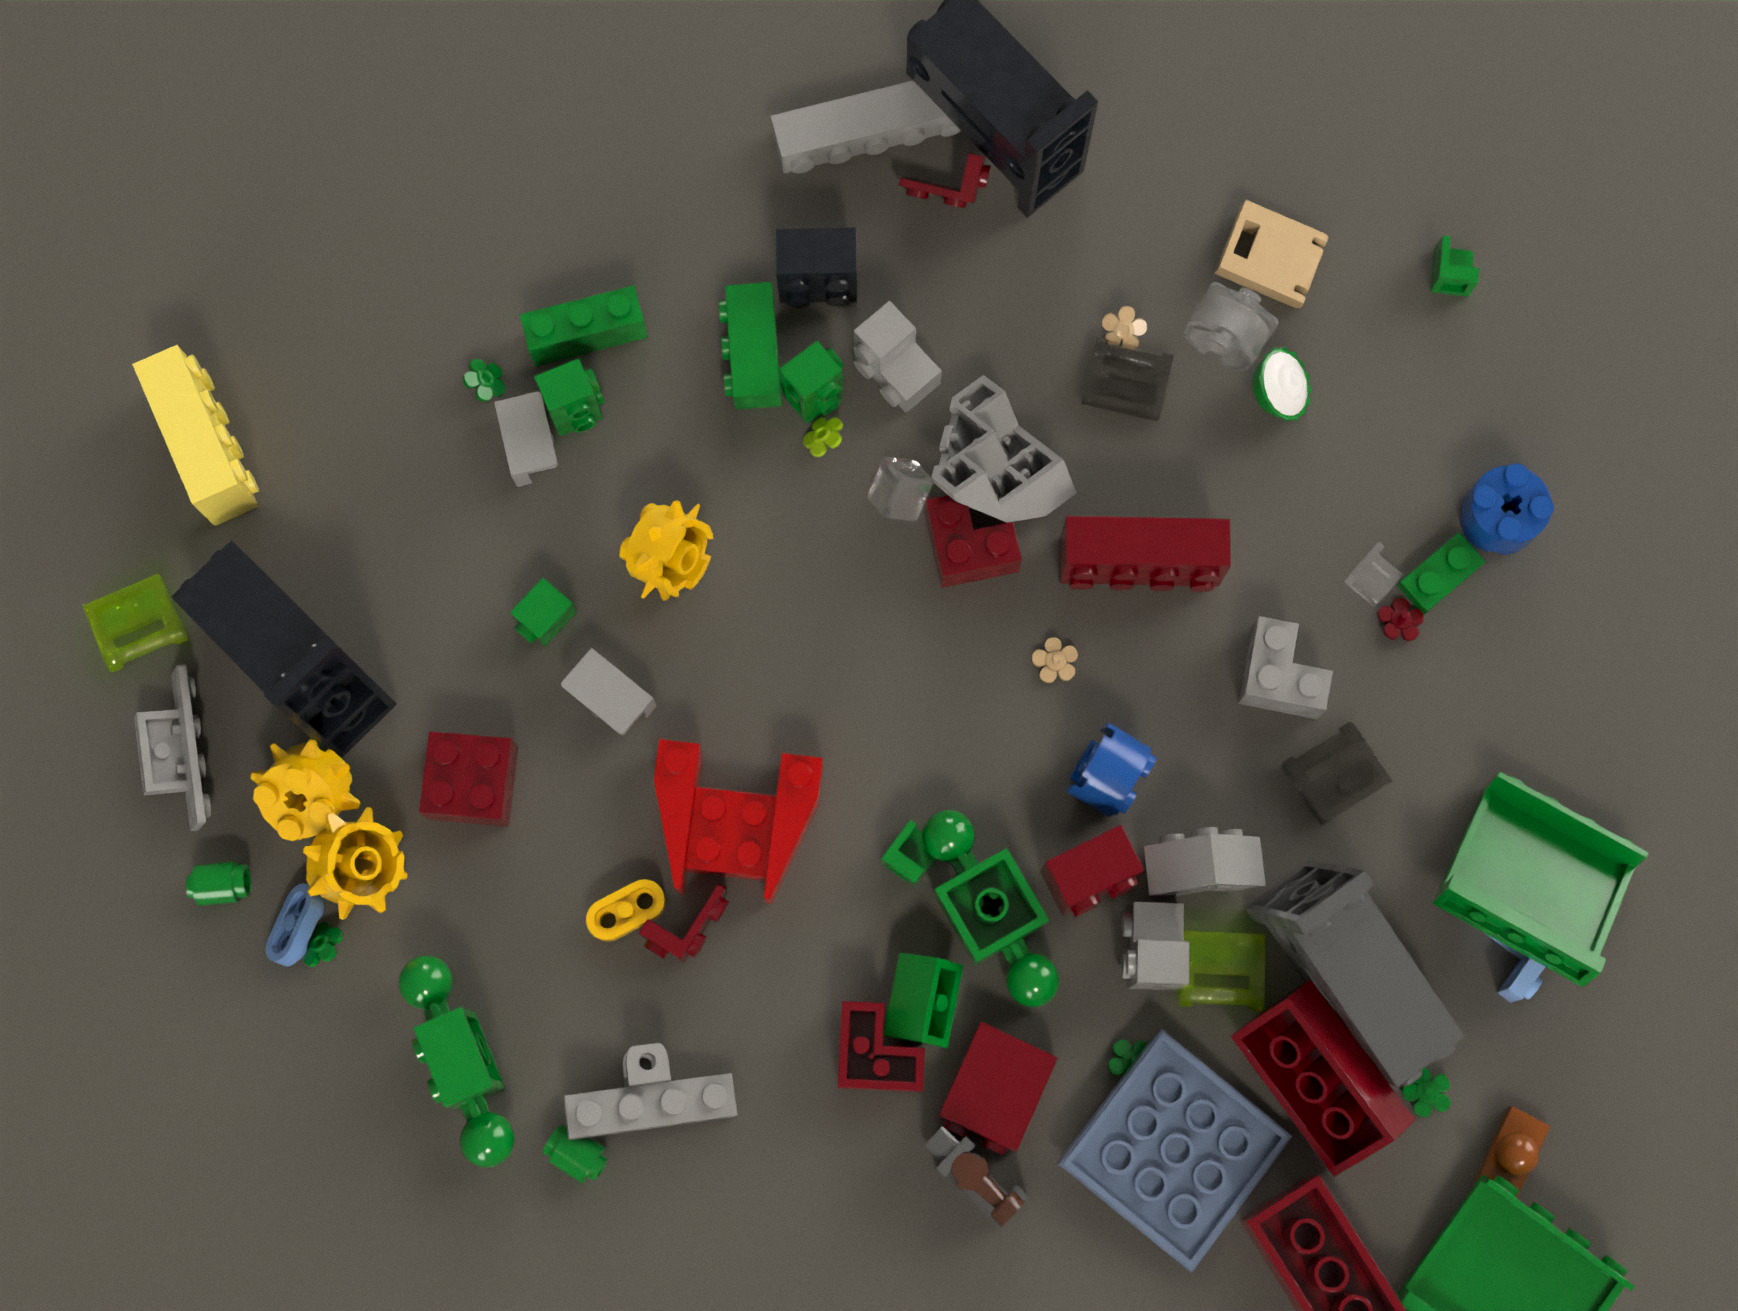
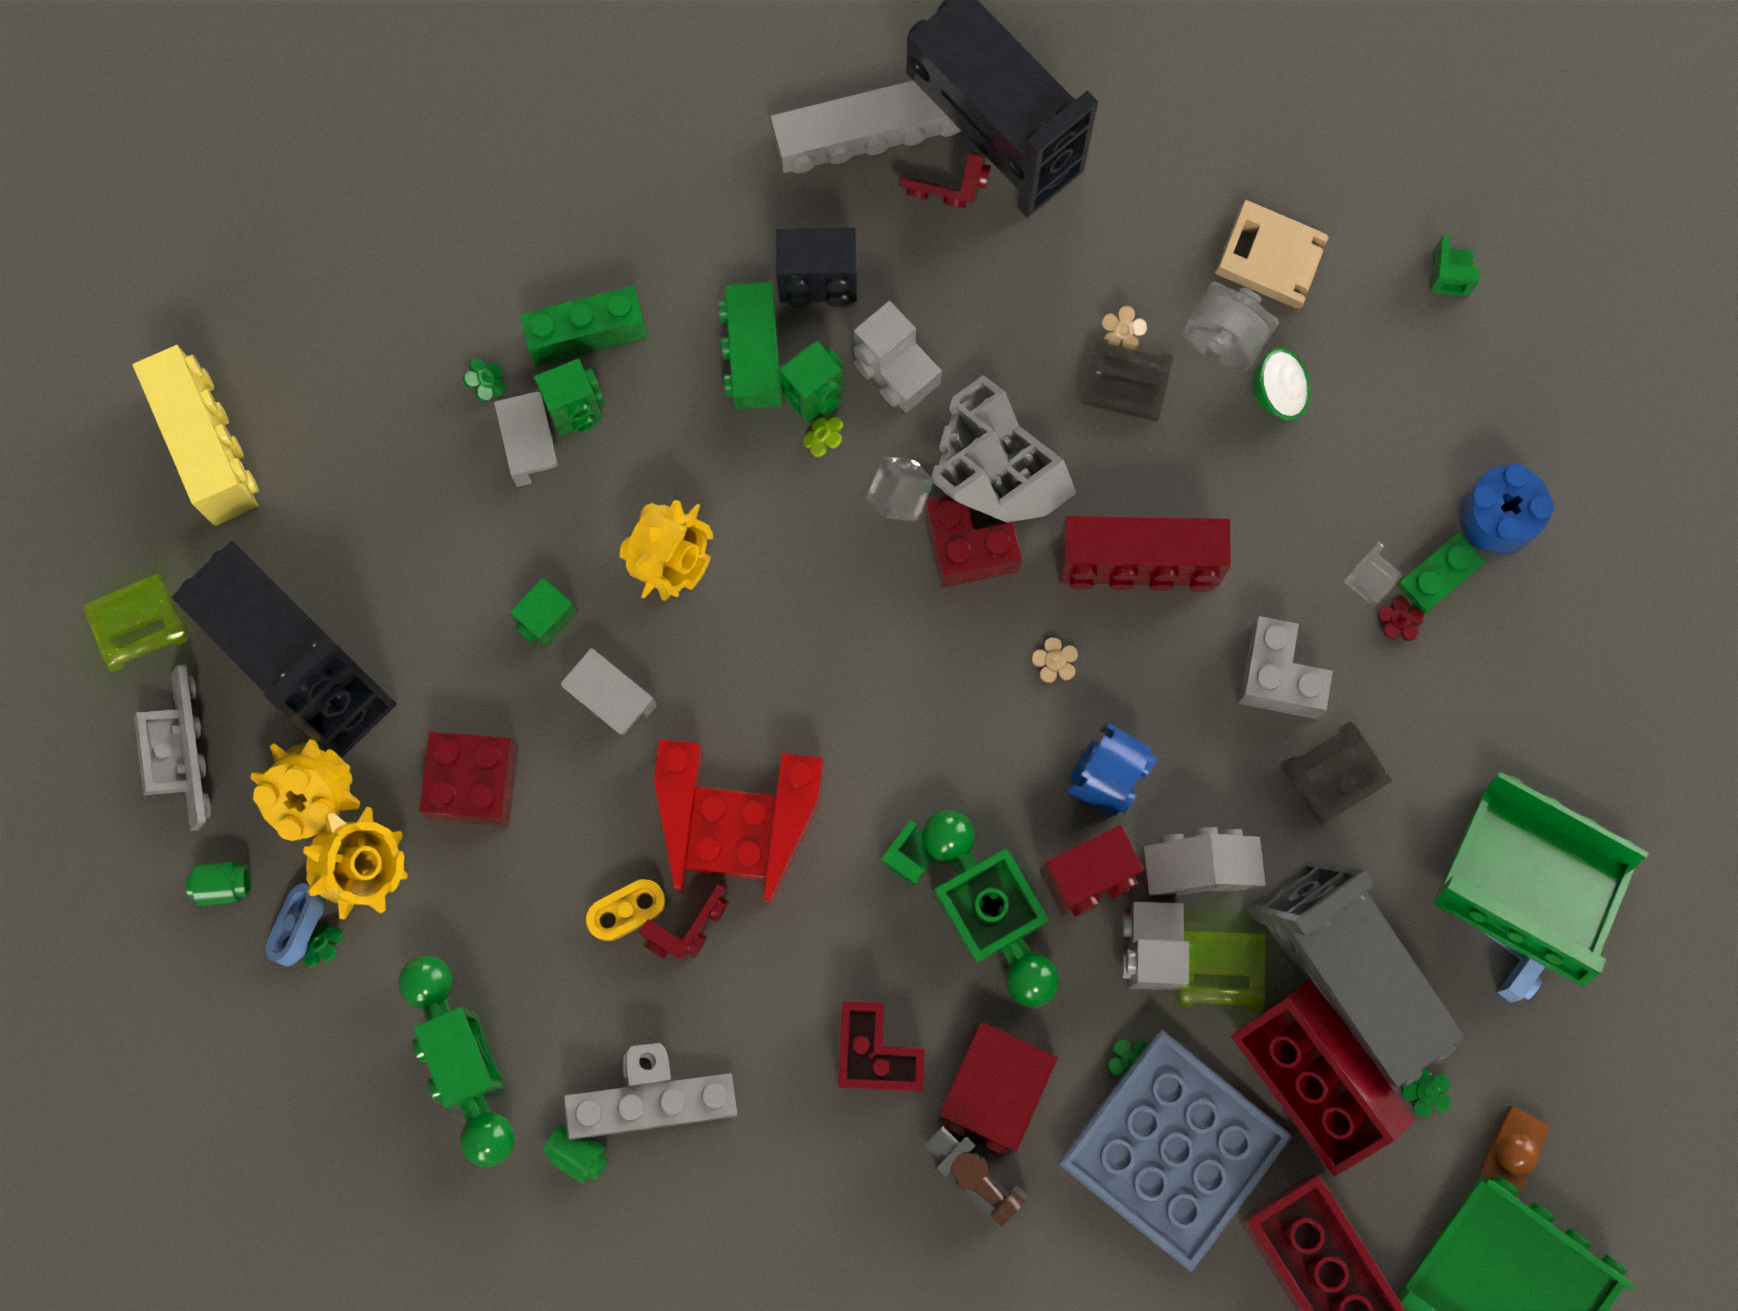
green brick [883,953,964,1049] -> none

